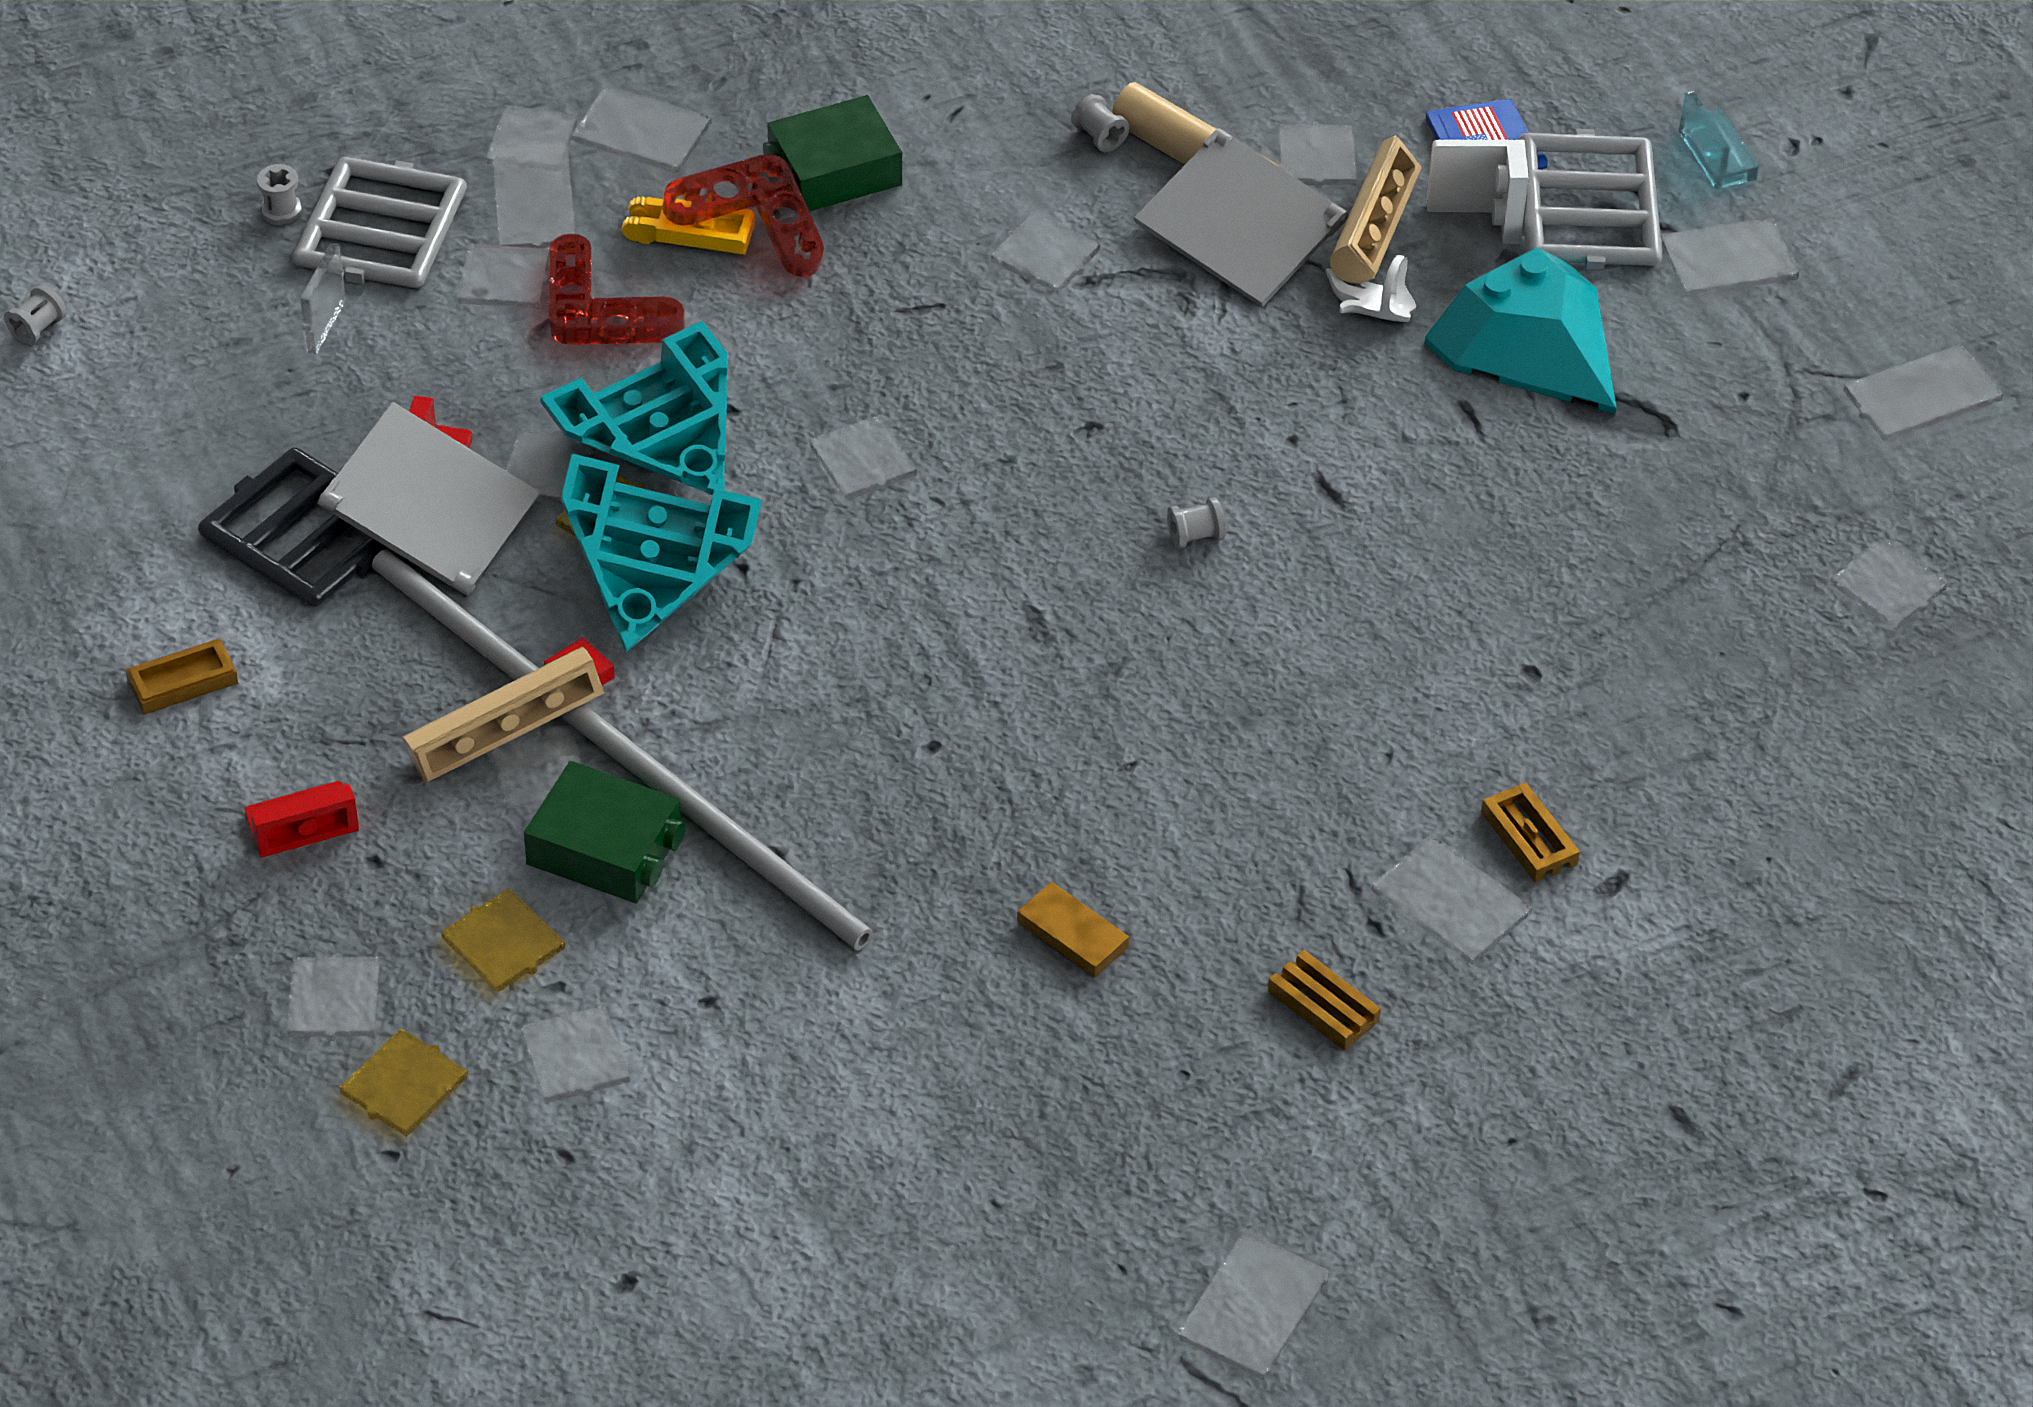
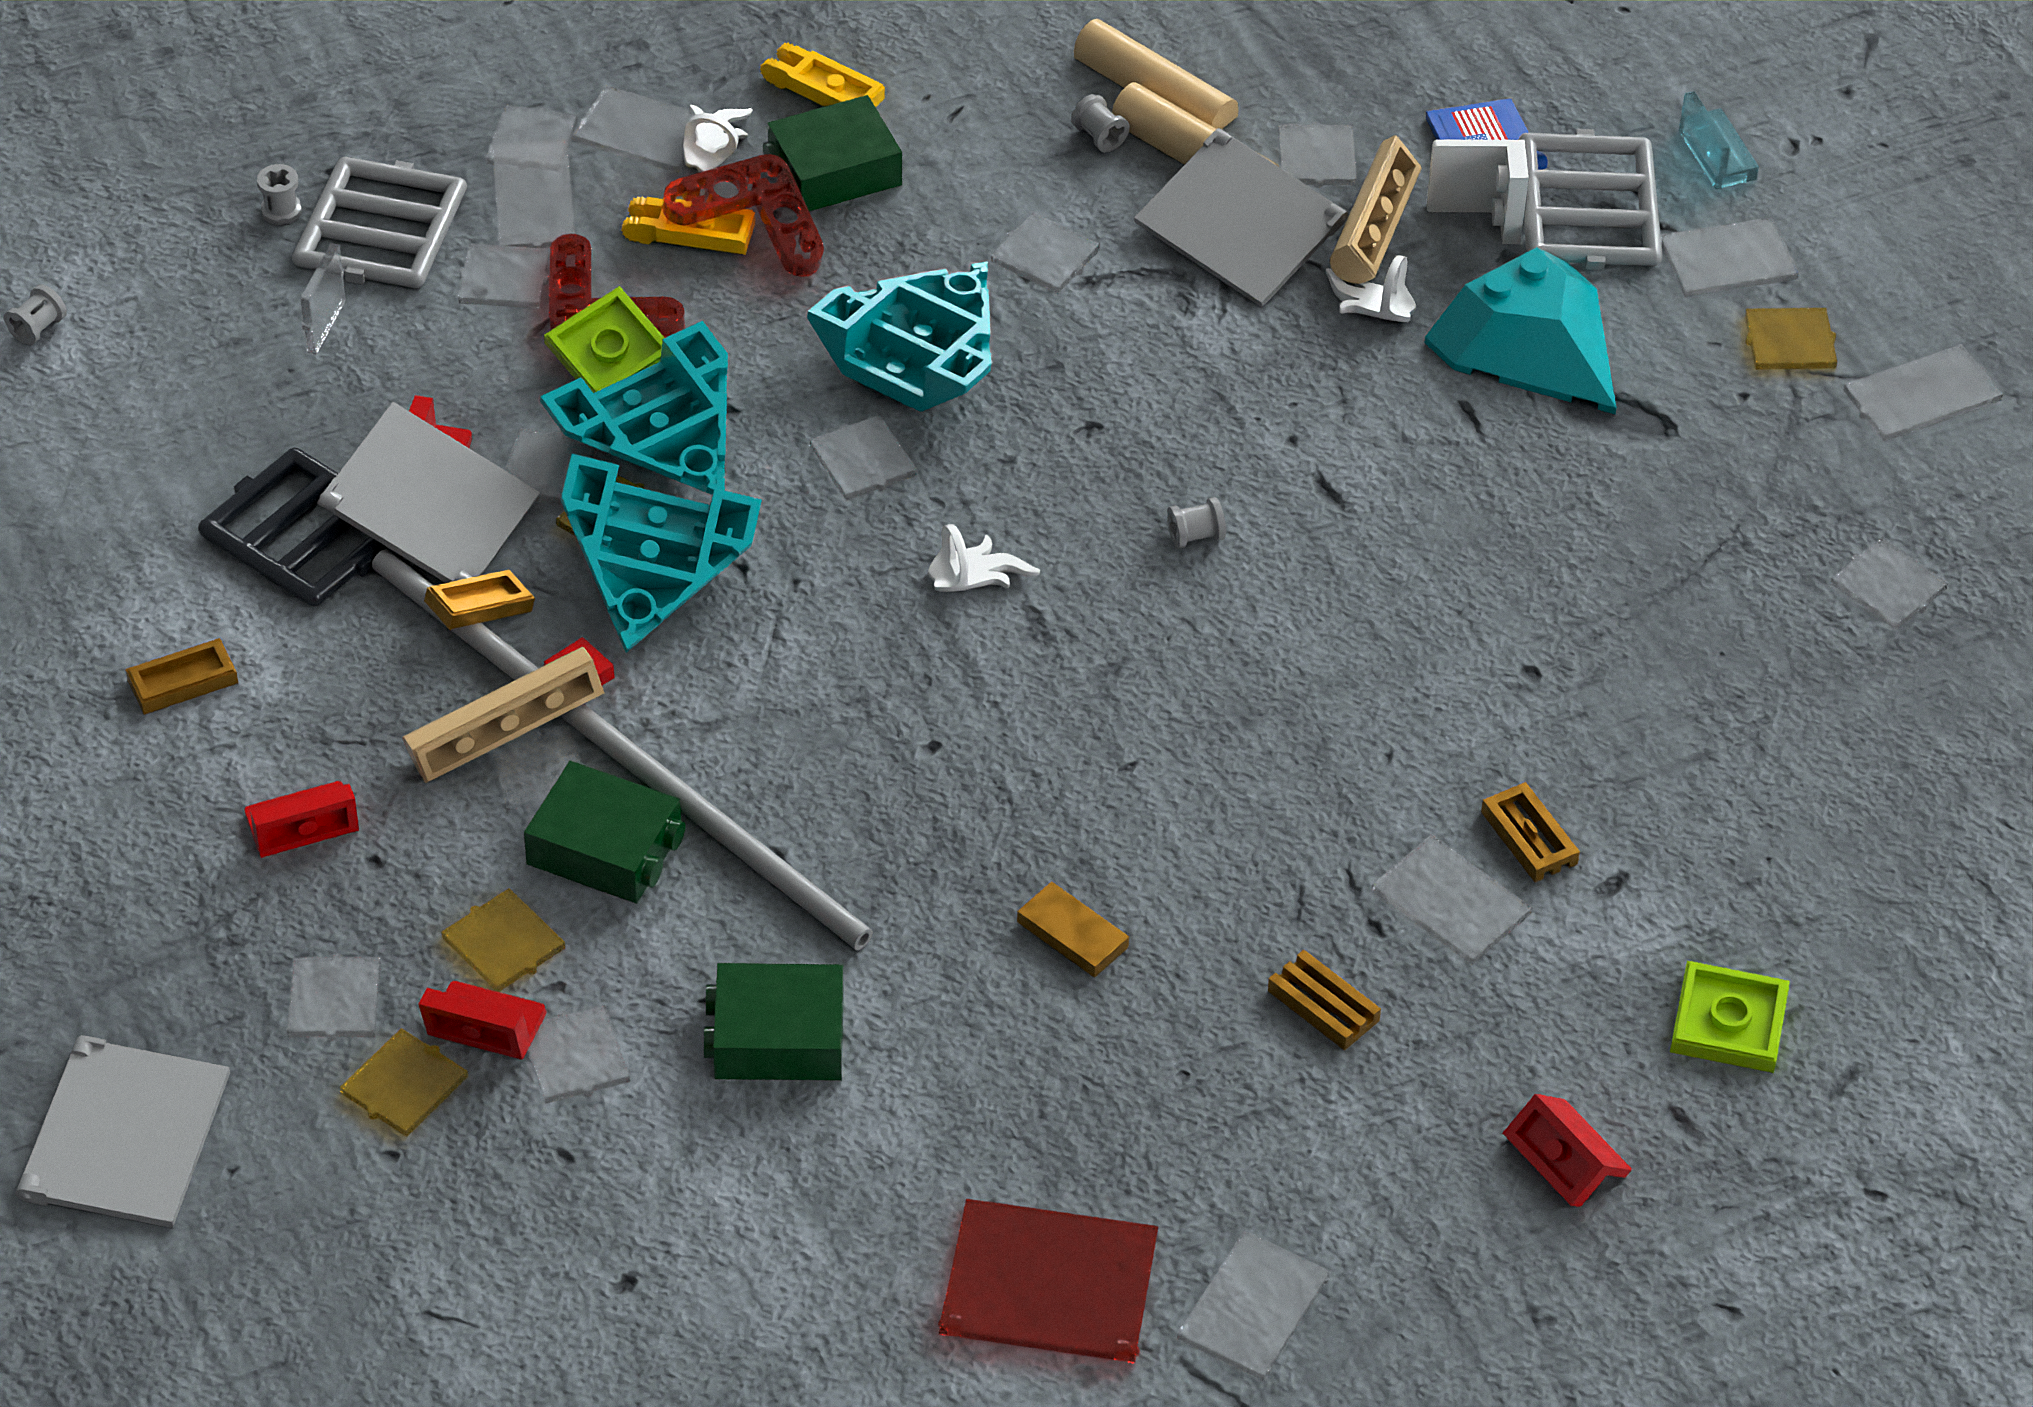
none -> light grey piece [15,1035,230,1228]
none -> red panel [418,981,547,1060]
none -> pearl gold tile [424,570,535,630]
none -> lime tile [544,286,664,393]
none -> white piece [683,105,753,174]
none -> dark green brick [704,963,844,1081]
none -> yellow hinge [760,42,885,107]
none -> teal wedge [807,261,992,412]
none -> white piece [928,524,1040,592]
none -> clear red piece [938,1199,1158,1363]
none -> tan brick [1074,19,1238,129]
none -> red panel [1502,1094,1632,1207]
none -> lime tile [1670,961,1790,1073]
none -> clear yellow piece [1745,307,1837,370]

